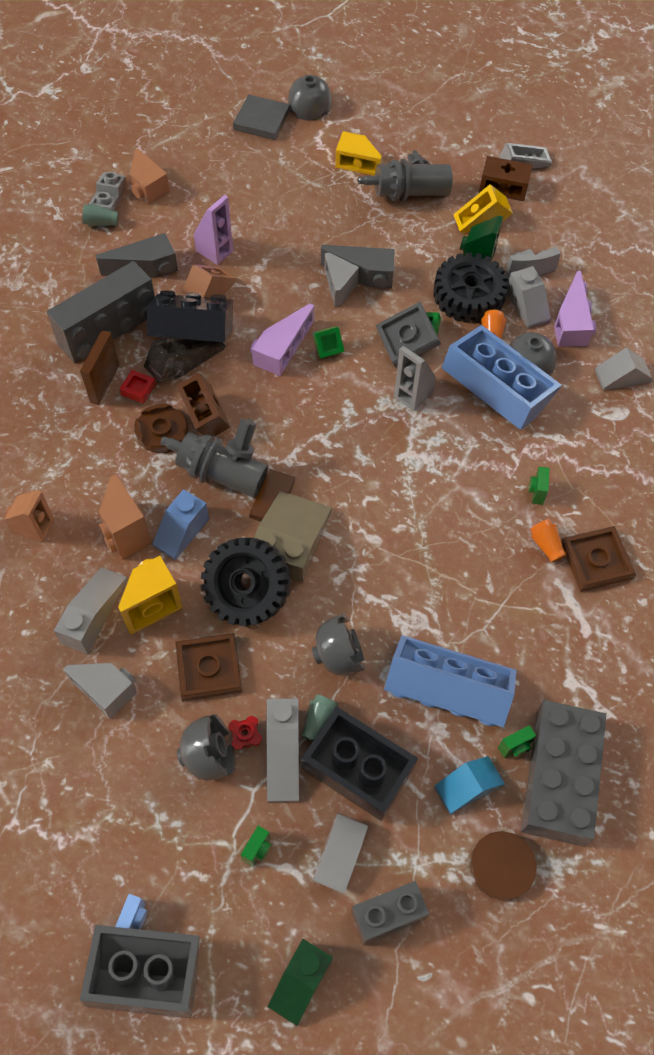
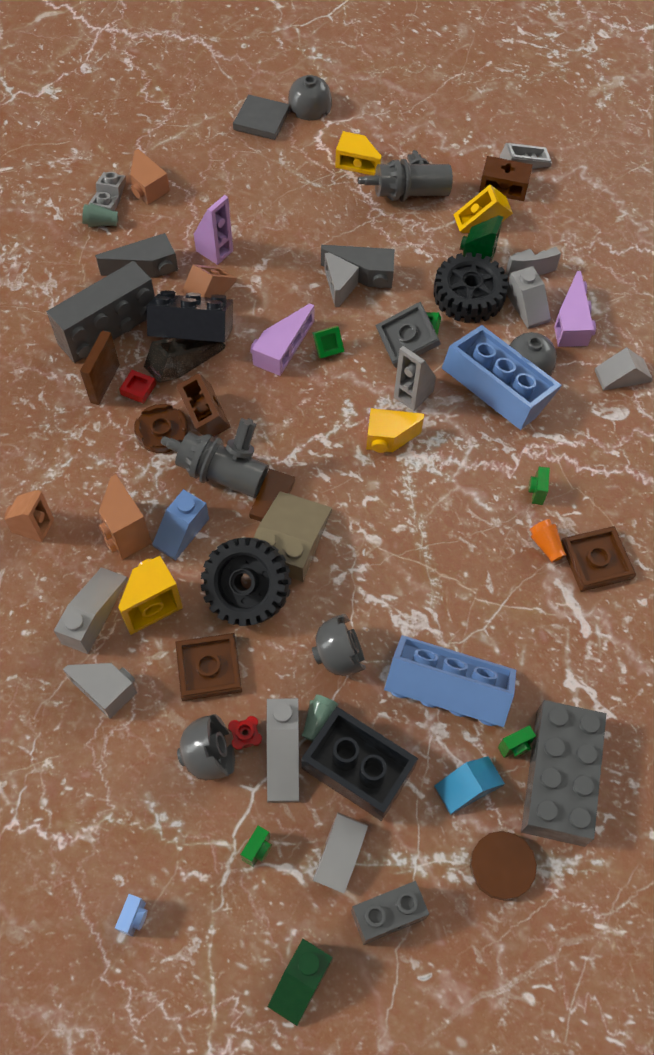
dark grey slope [80,925,200,1018] -> none
orange cone [481,310,507,339] -> none
none -> yellow slope [366,408,424,453]

